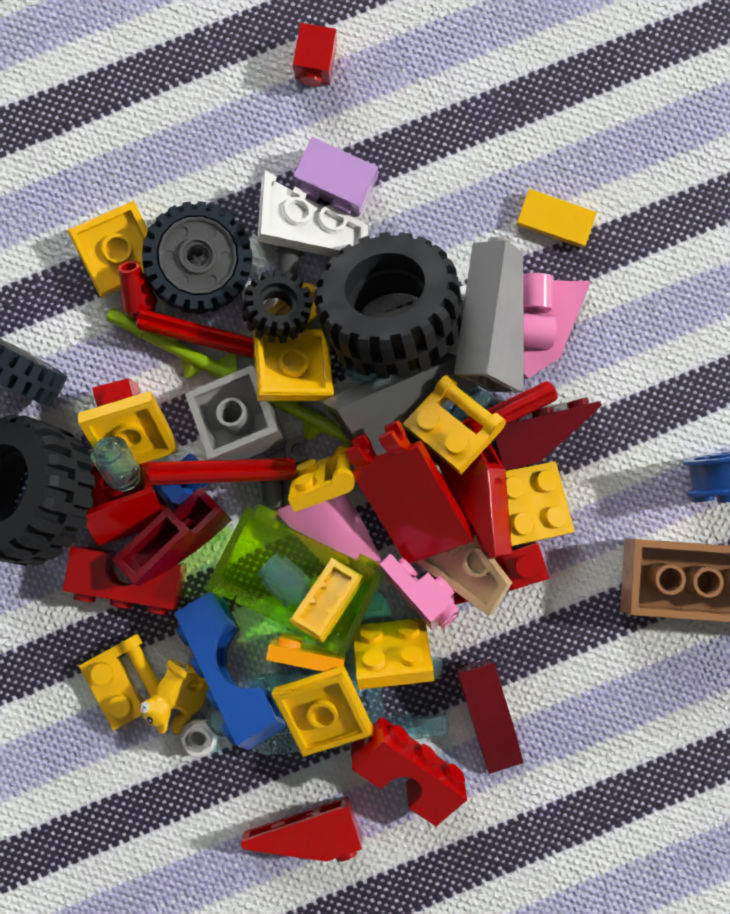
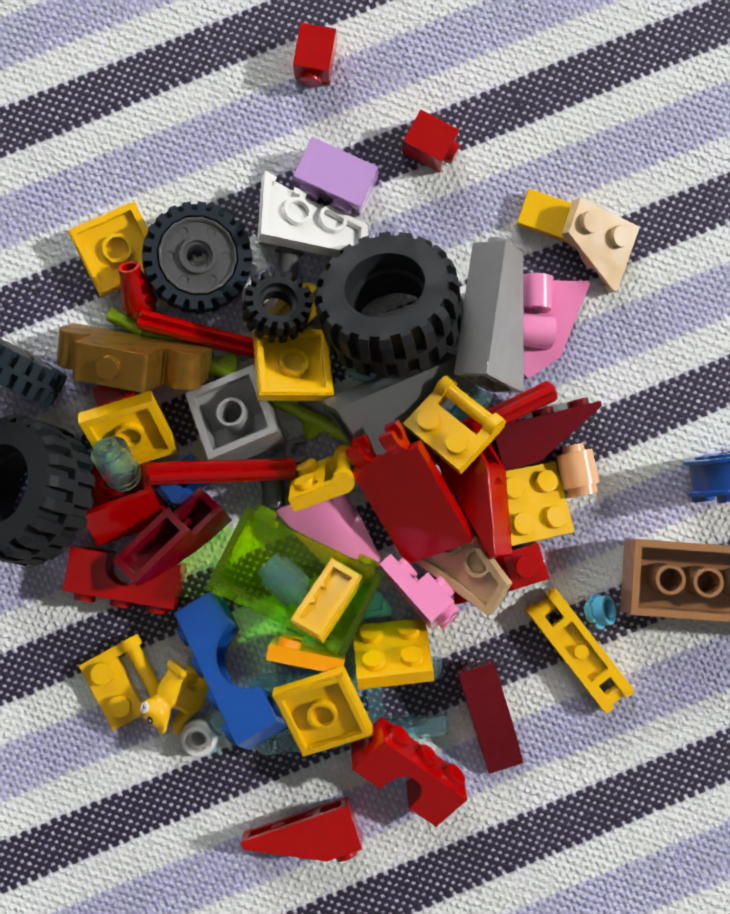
none -> pearl gold brick [56,323,213,393]
none -> red brick [402,109,461,173]
none -> yellow plate [524,587,635,715]
none -> light nougat brick [556,443,600,498]
none -> tan wing [561,198,640,293]
none -> medium azure plate [584,593,616,630]

